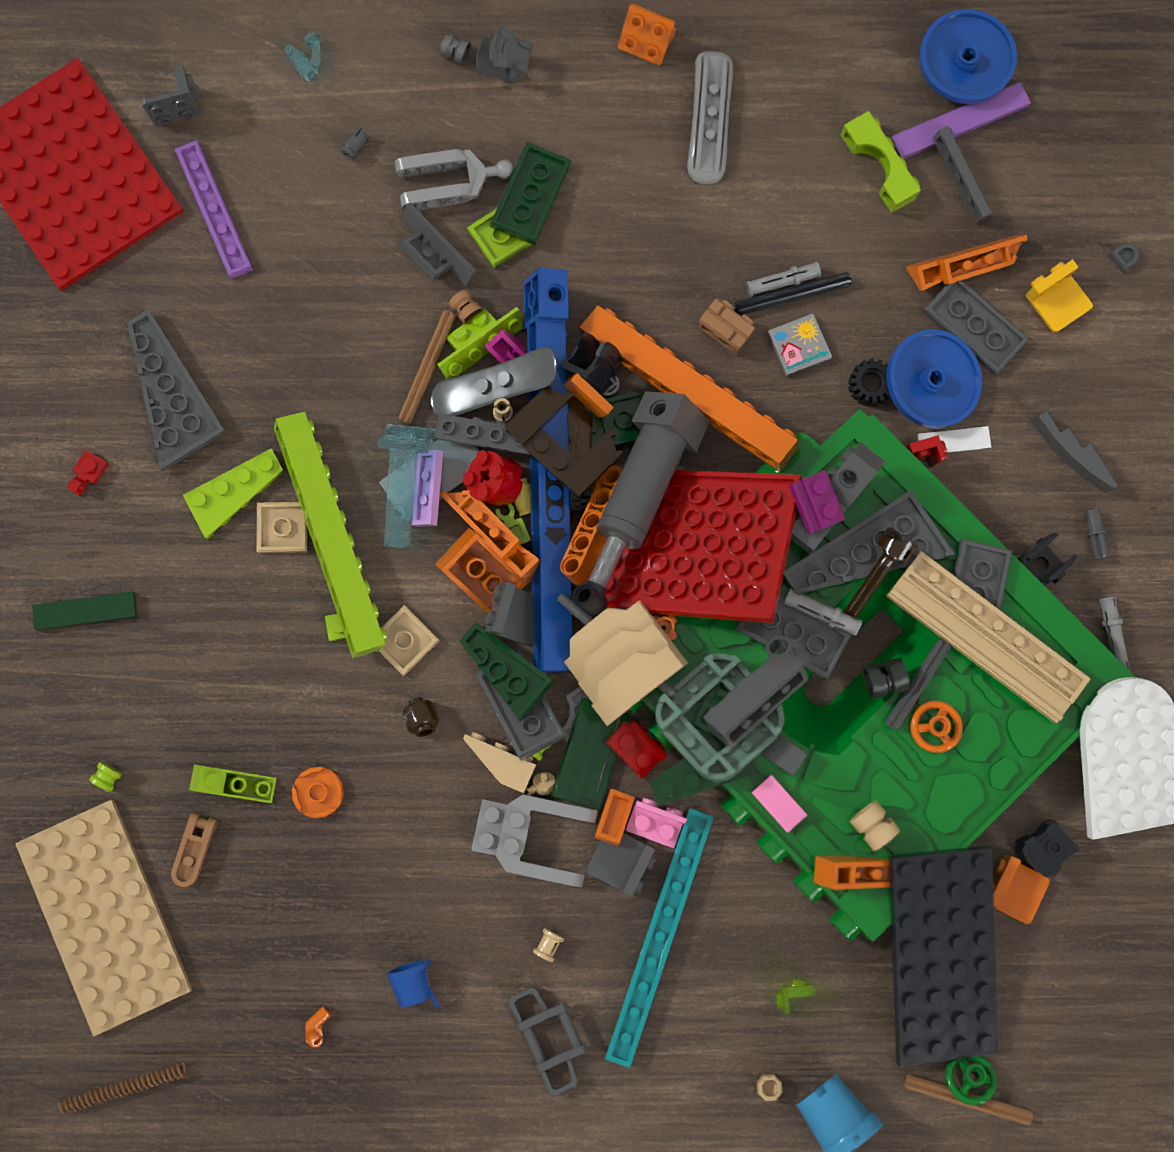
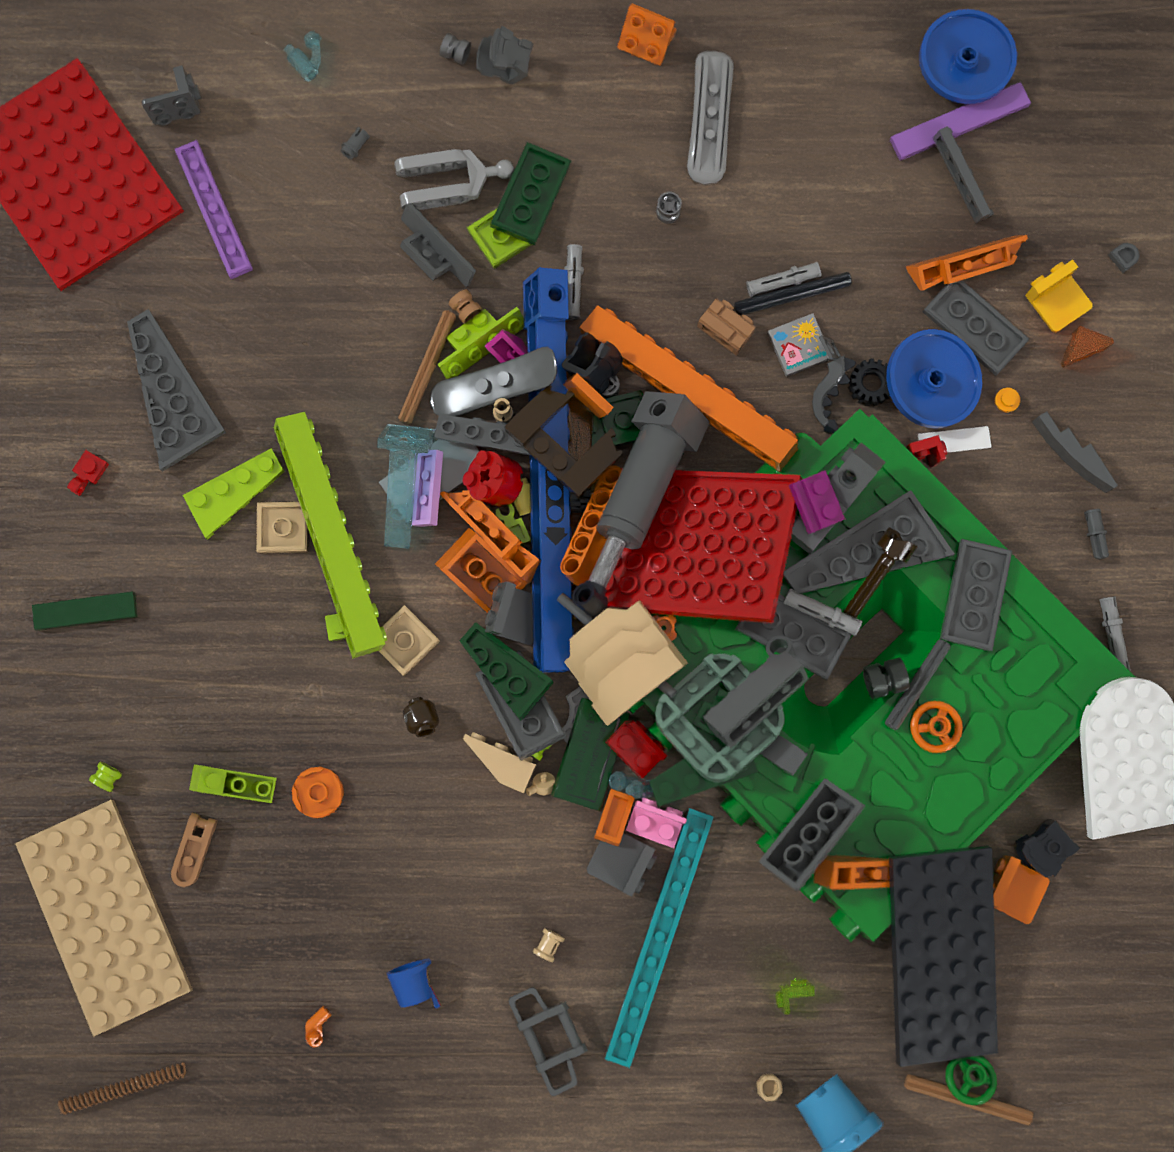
light grey plate [471,795,598,888] -> none
bright pink tile [751,775,807,833] -> none
lime arch [840,111,921,213] -> none
tan wheel [849,800,900,851] -> none
tan plate [887,551,1090,723] -> none
black piece [1017,533,1077,586] -> none
none -> light grey pin [564,244,584,320]
none -> clear light blue plant [609,771,654,799]
none -> flat silver wheel [656,192,682,224]
none -> dark grey slope [759,778,865,892]
none -> dark grey piece [812,335,856,433]
none -> light orange plate [995,388,1020,412]
none -> clear orange slope [1061,326,1115,368]

